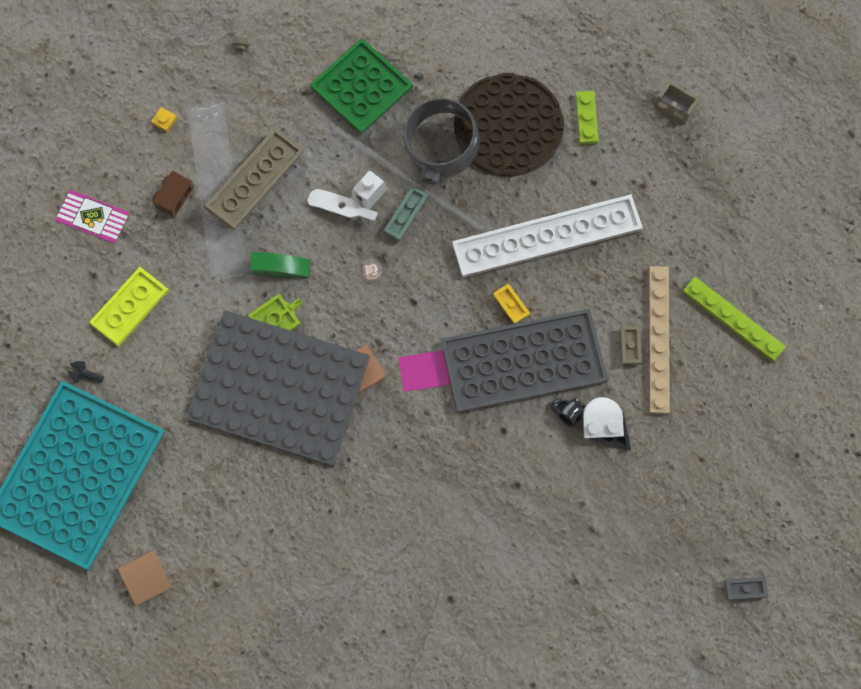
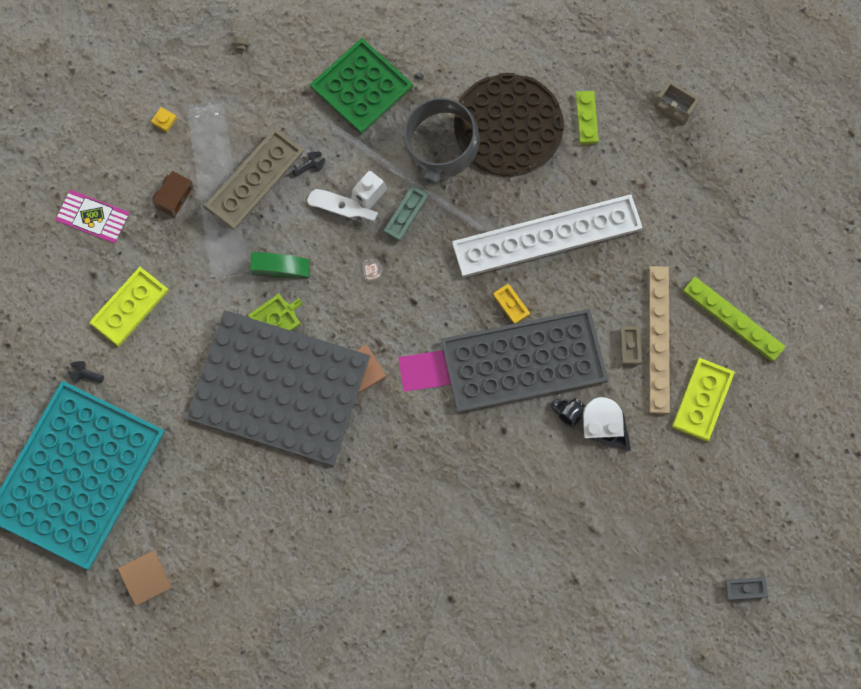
none -> black bar [292,152,326,177]
none -> neon yellow tile [672,358,735,442]

